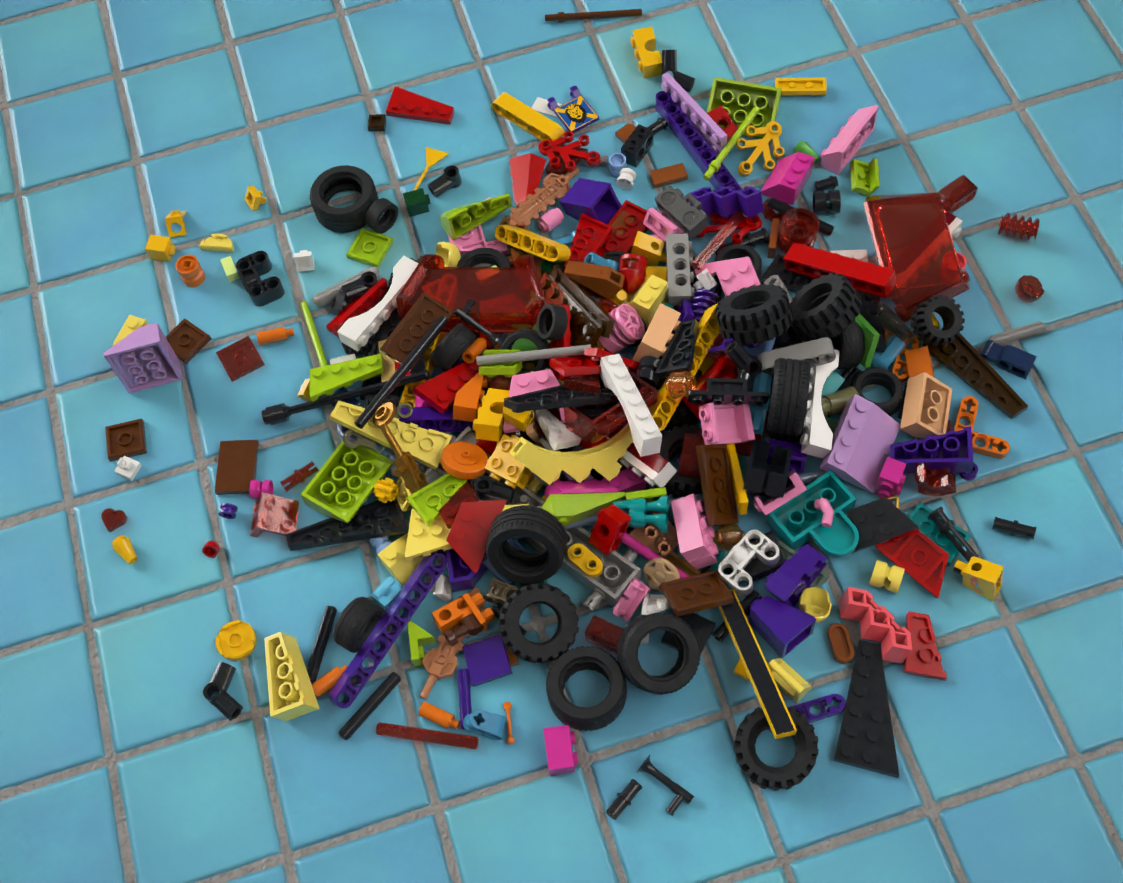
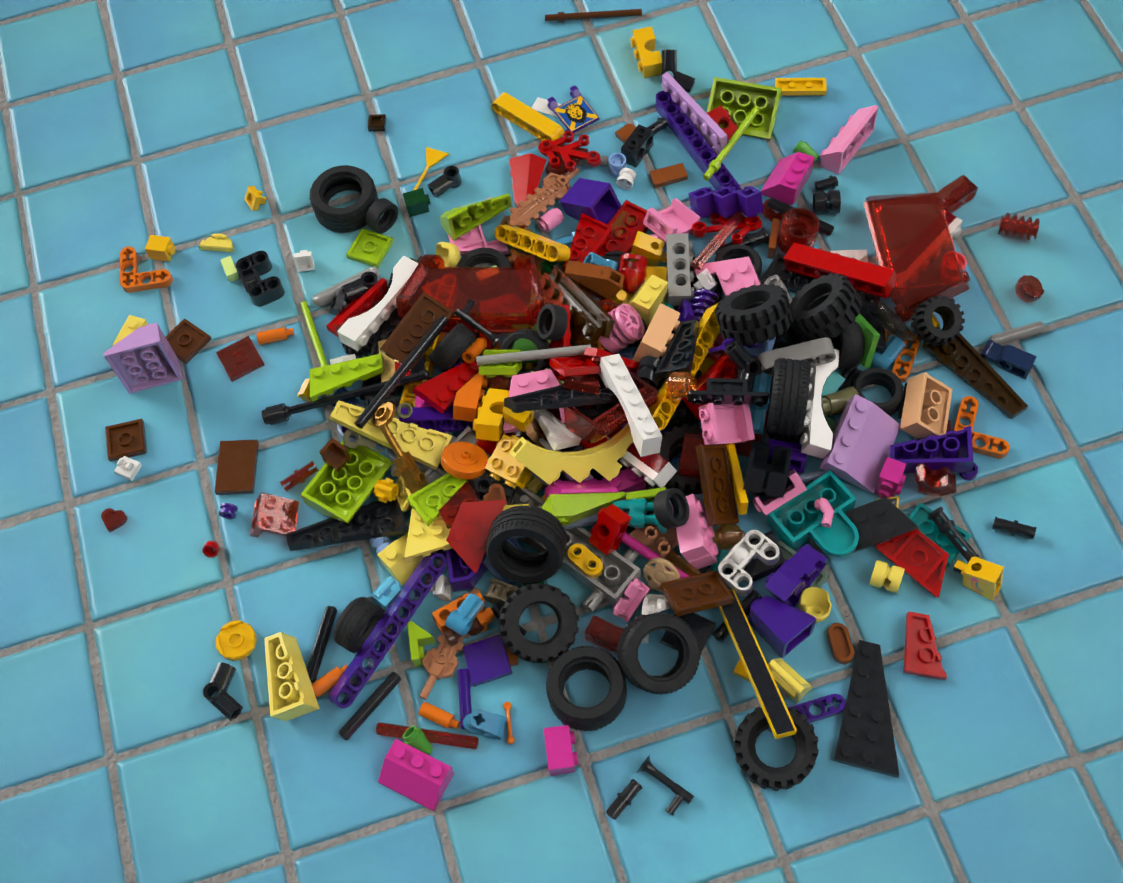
yellow cone [112,535,138,565] -> none
yellow bracket [165,210,187,237] -> none
orange wheel [176,255,205,288] -> none
dark pink wheel [249,480,274,499] -> none
red wing [386,86,455,125] -> none
dark grey piece [654,185,708,239] -> none
yellow plant [736,121,785,177] -> none
coral brick [839,587,912,664] -> none
lime bracket [850,158,880,196] -> none
orange panel [905,346,935,378] -> none
none -> orange beam [120,246,173,293]
none -> reddish brown panel [320,438,351,472]
none -> dark pink slope [378,739,454,811]
none -> bright green cone [403,726,433,755]
none -> dark azure piece [445,593,484,636]
none -> dark orange tile [483,483,507,505]
none -> black tyre [653,488,689,529]

